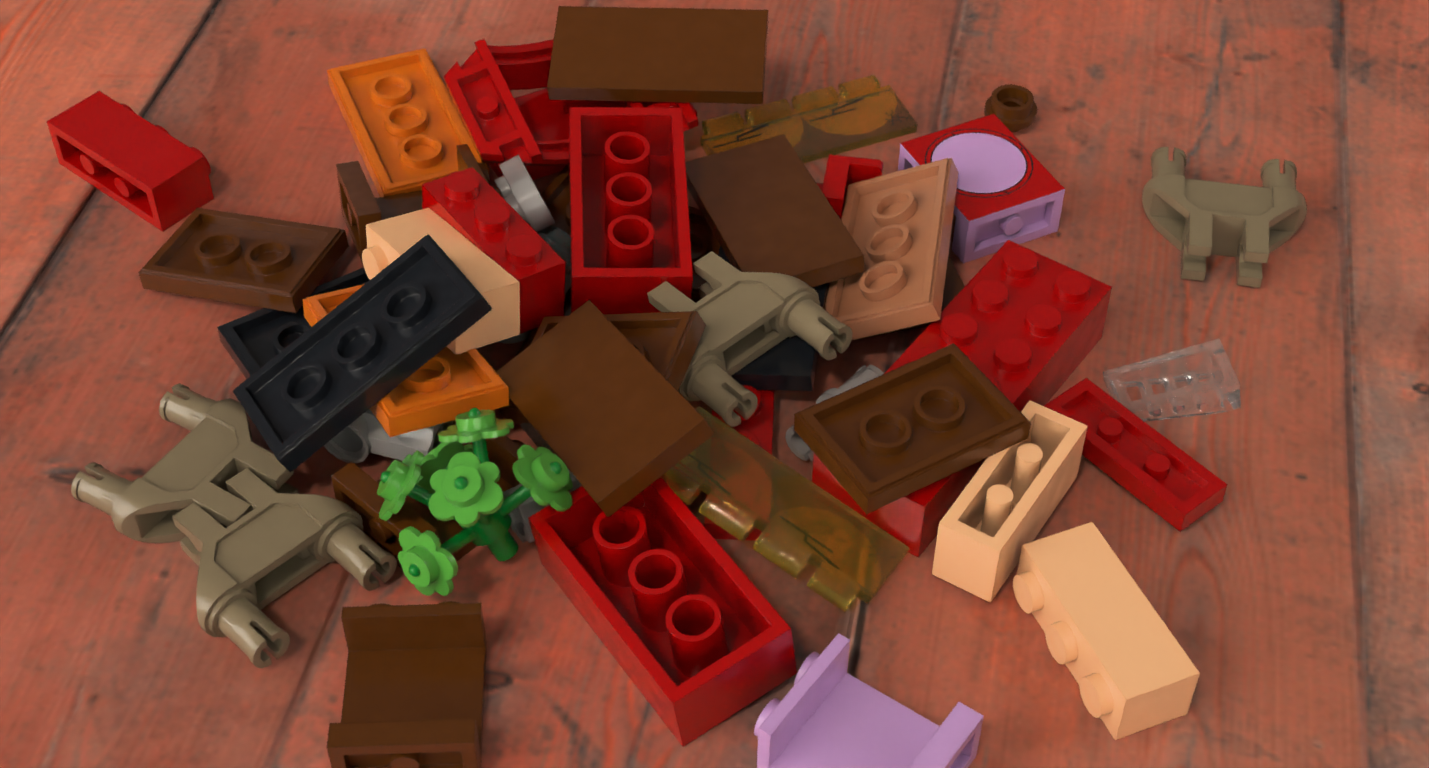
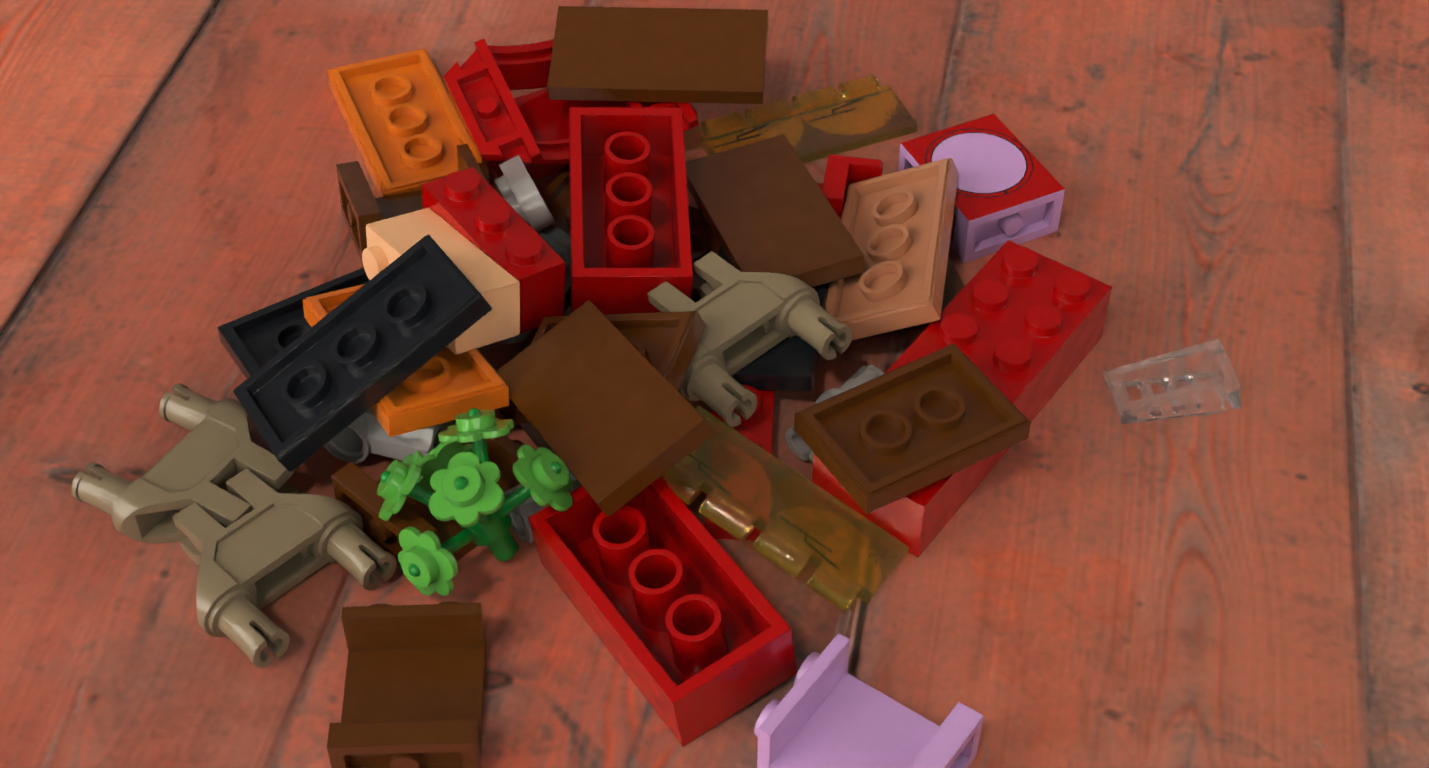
red brick [47,91,214,232] -> none
reddish brown tile [138,208,349,313] -> none
light nougat brick [932,400,1088,603] -> none
reddish brown plate [984,84,1037,132] -> none
light nougat brick [1013,522,1200,740] -> none
red plate [1044,378,1228,532] -> none
dark tan connector [1142,147,1307,288] -> none

